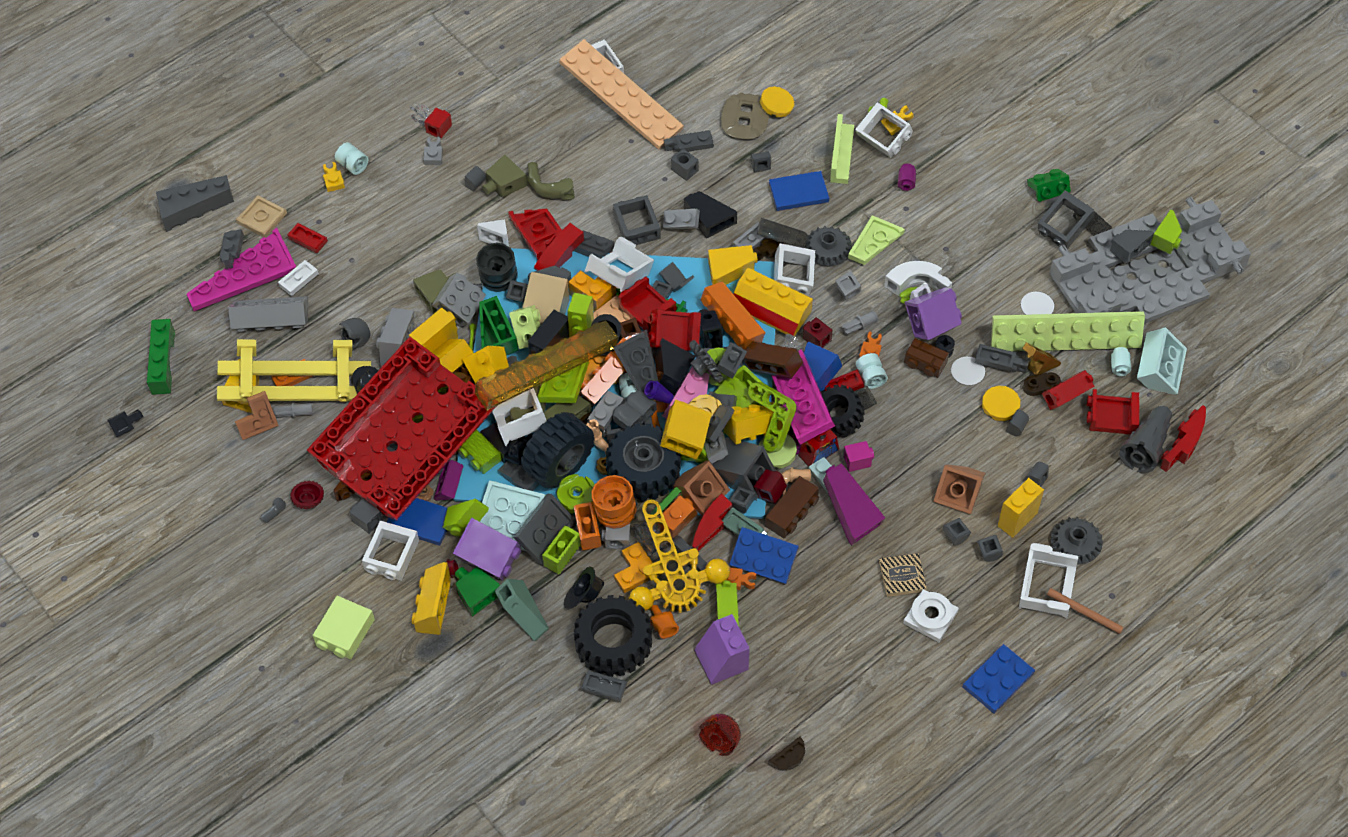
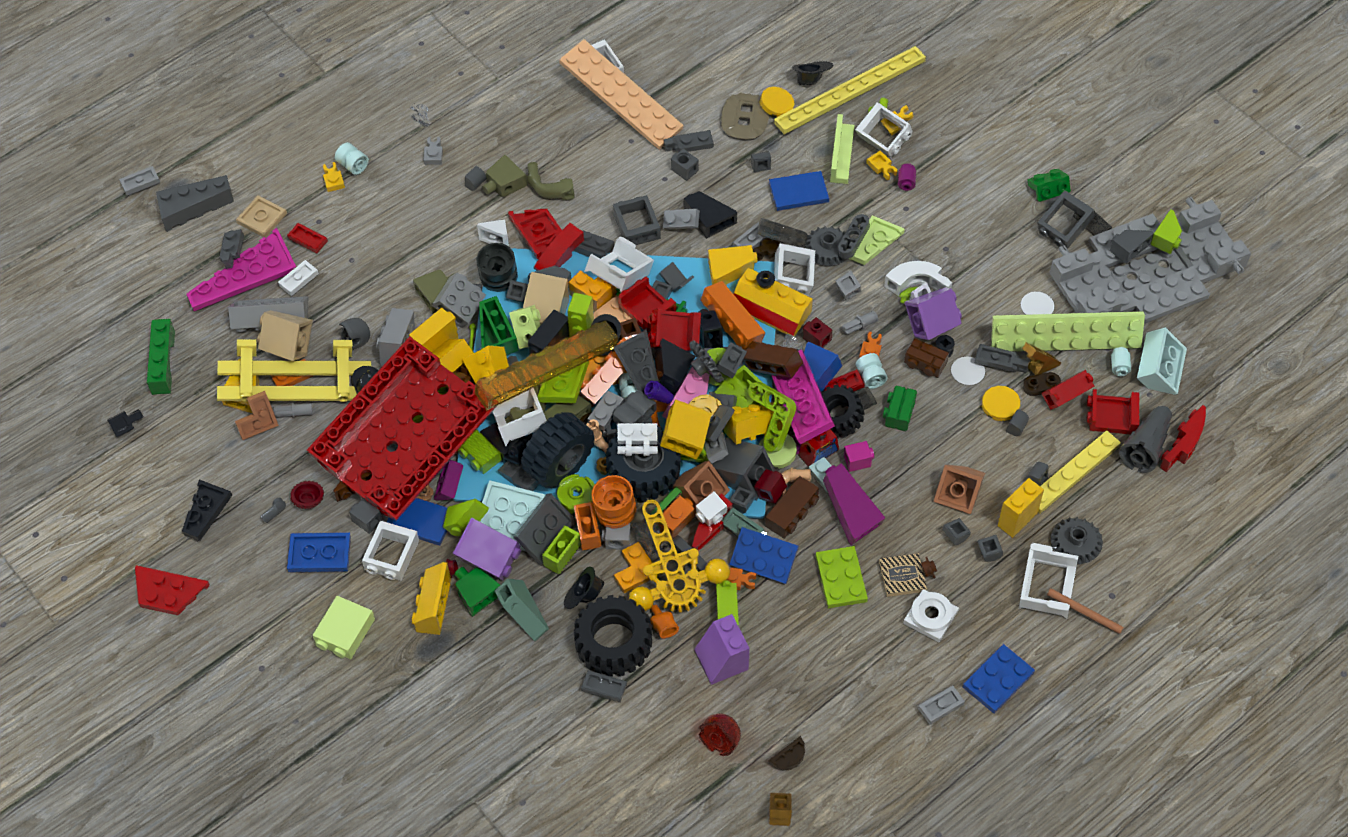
red brick [424,108,452,139] -> none
none -> light grey plate [119,166,160,196]
none -> red wing [135,565,210,616]
none -> black wing [182,479,233,541]
none -> tan slope [257,310,313,361]
none -> blue plate [287,533,351,572]
none -> white plate [618,423,657,456]
none -> white brick [695,492,727,526]
none -> black plate [756,271,775,289]
none -> pearl gold slope [769,793,792,826]
none -> light yellow plate [774,46,926,134]
none -> black piece [792,61,833,85]
none -> lime plate [815,546,868,609]
none -> dark grey beam [838,214,870,259]
none -> yellow plate [866,151,897,180]
none -> green brick [882,385,917,431]
none -> light grey plate [918,685,965,725]
none -> reddish brown plate [921,557,937,579]
none -> light yellow plate [1038,431,1121,514]

